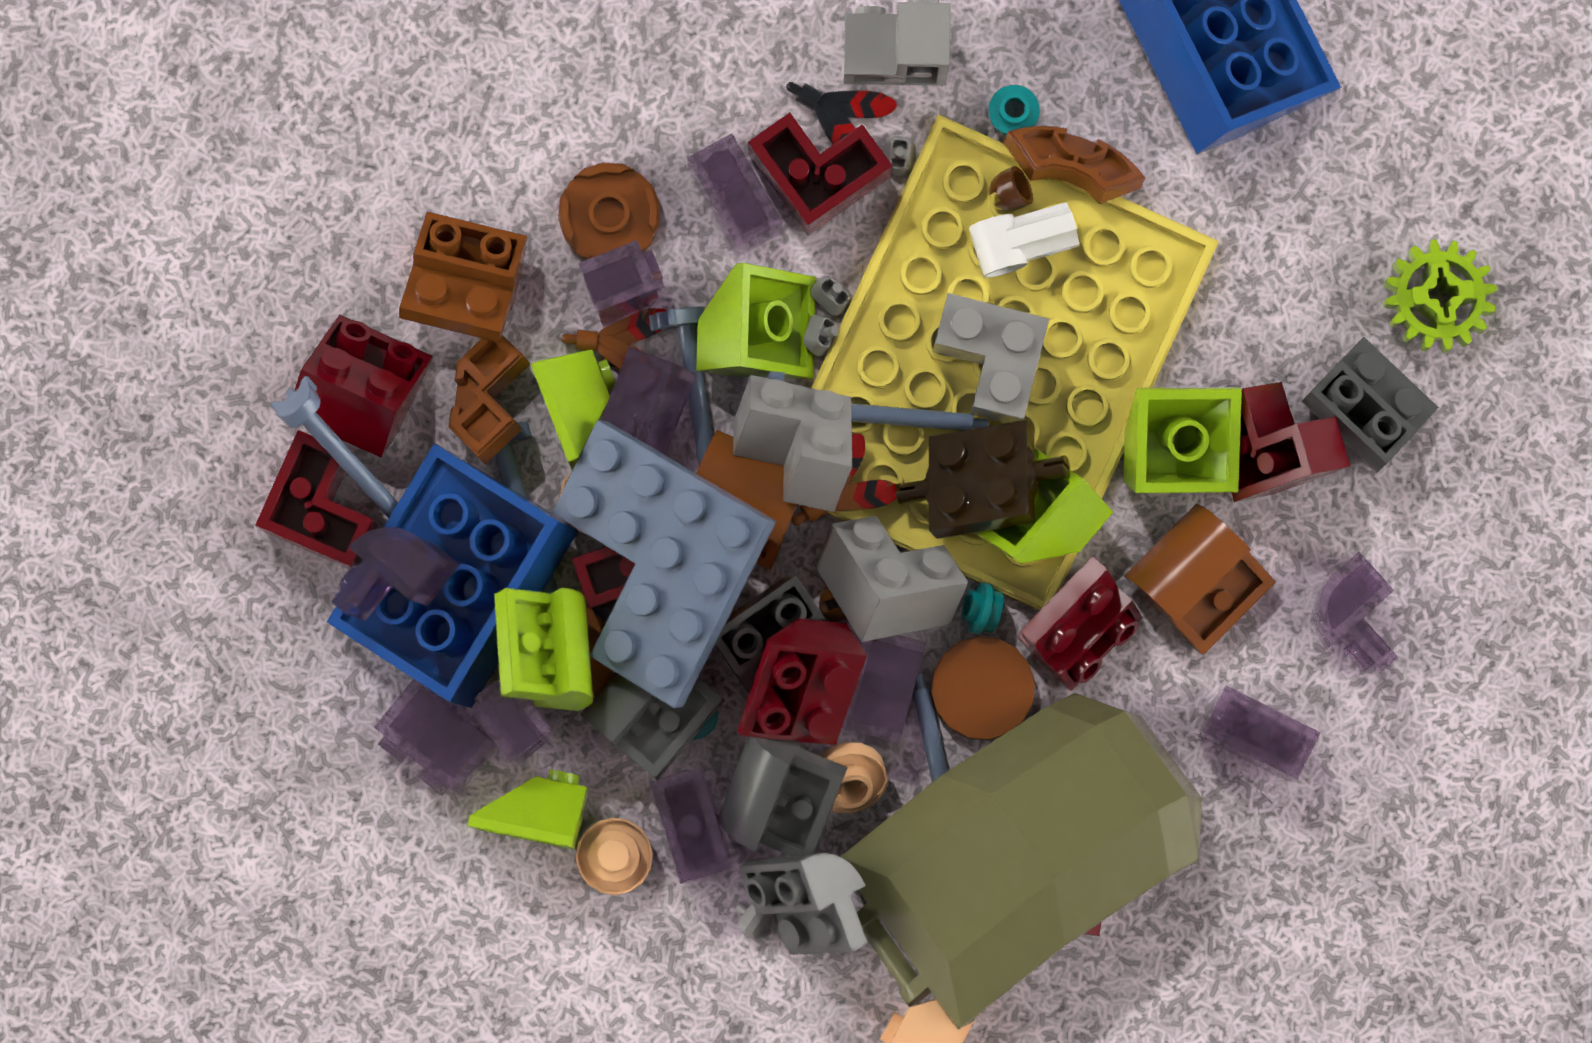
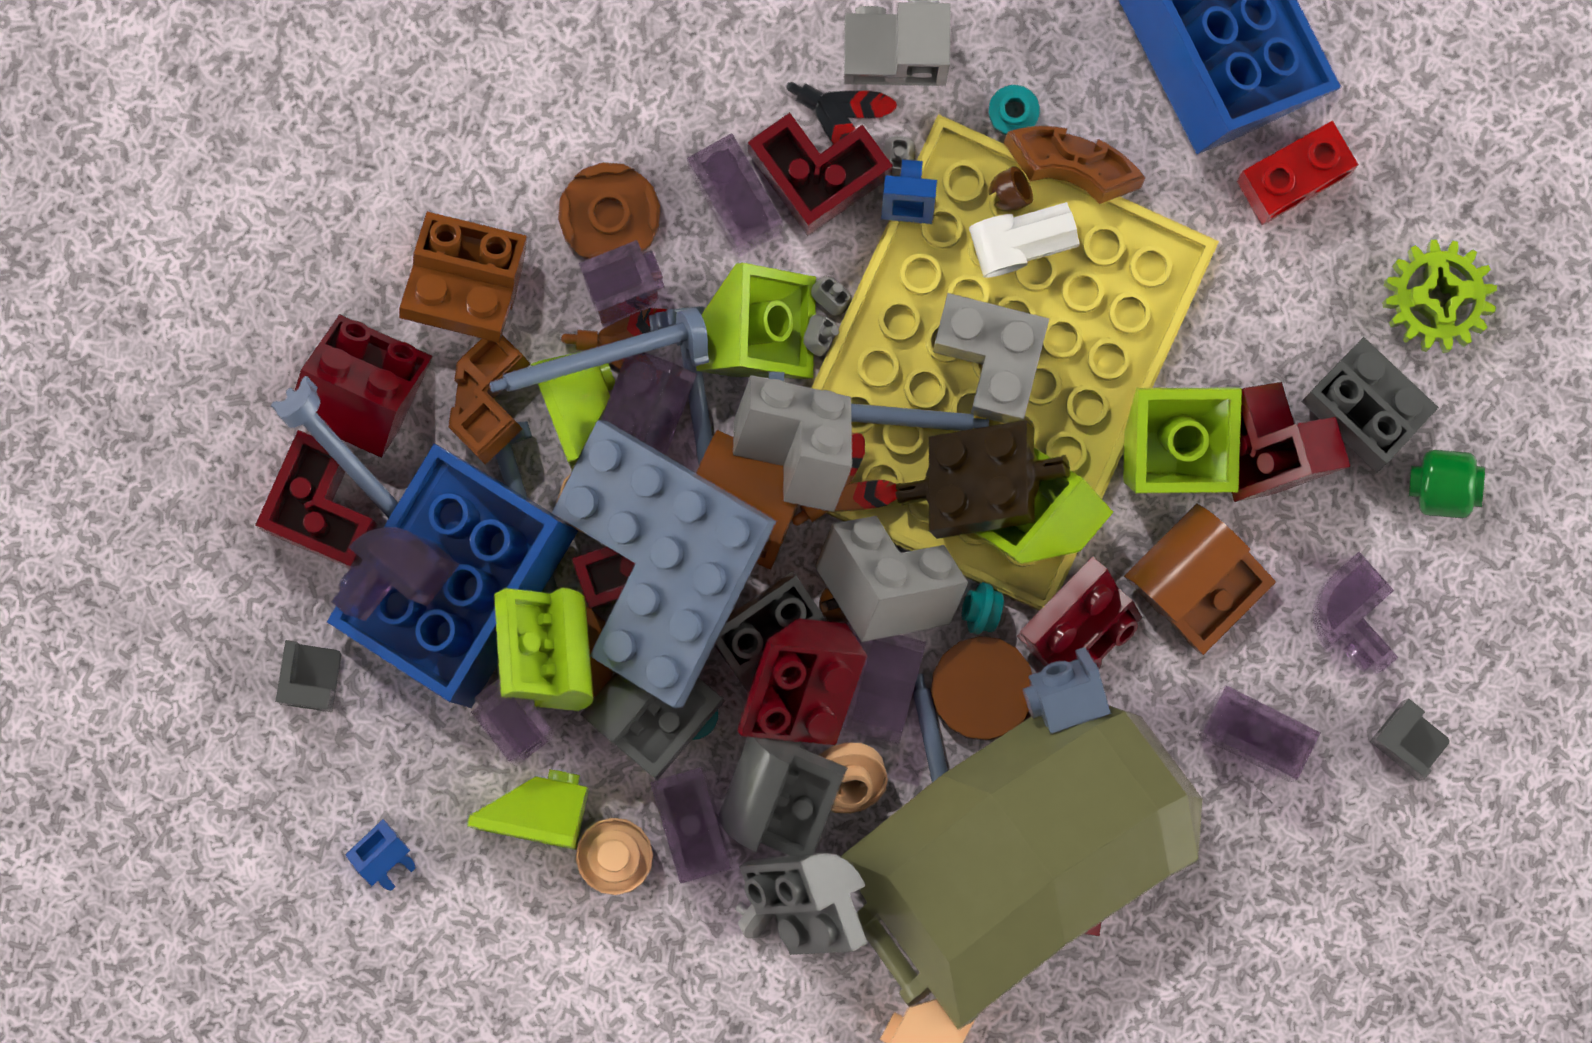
clear purple brick [374,679,498,796] -> none
none -> dark grey panel [275,640,342,712]
none -> blue tile [345,819,416,891]
none -> sand blue piece [490,307,709,392]
none -> blue tile [881,159,937,224]
none -> sand blue brick [1023,647,1111,734]
none -> red brick [1237,120,1359,225]
none -> dark grey panel [1370,699,1450,781]
none -> green head [1409,450,1485,519]

